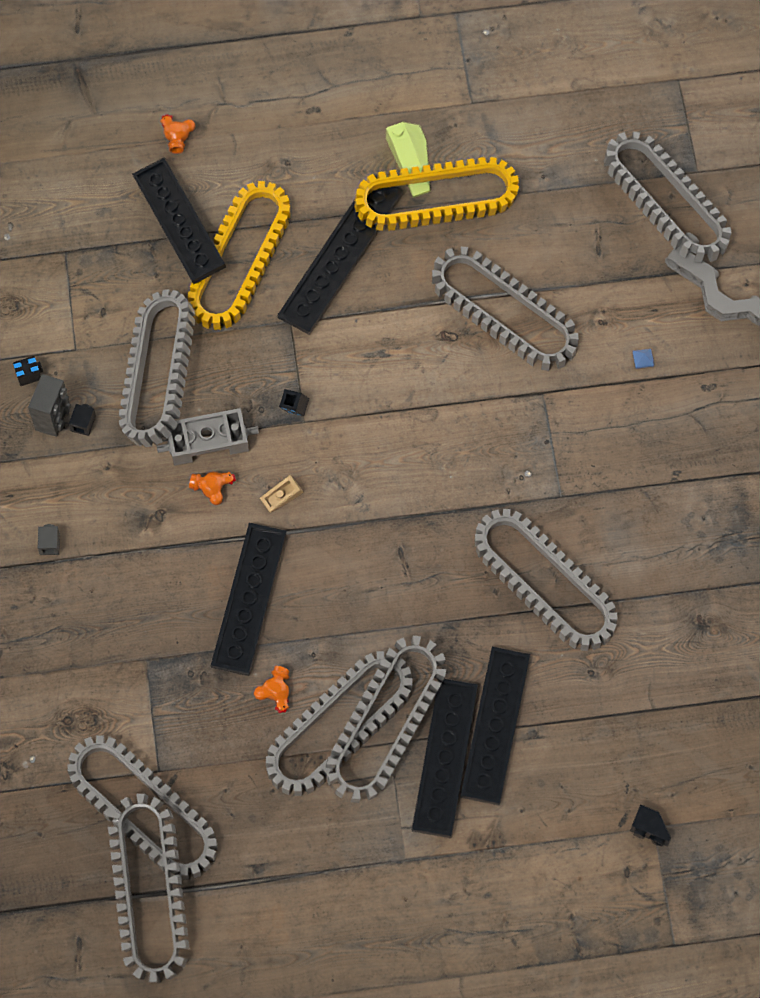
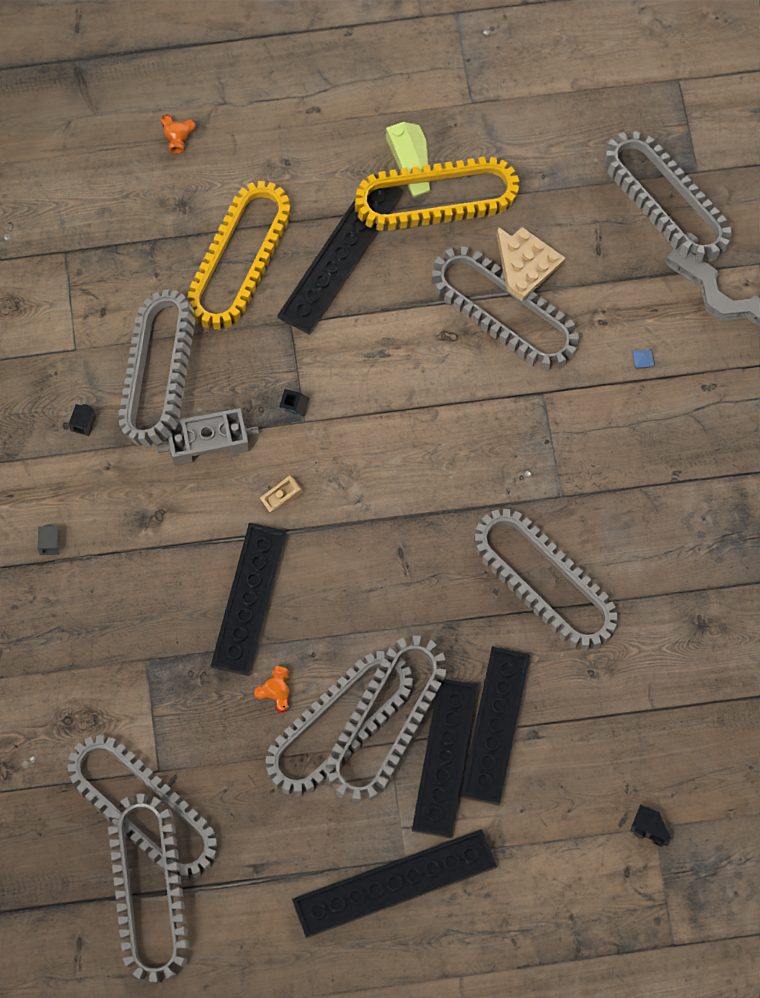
black brick [13,356,43,387] -> none
dark grey brick [28,374,71,437] -> none
black plate [132,158,226,284] -> none
orange animal [189,472,236,505] -> none
none -> black plate [292,829,497,938]
none -> tan wing [496,227,566,301]

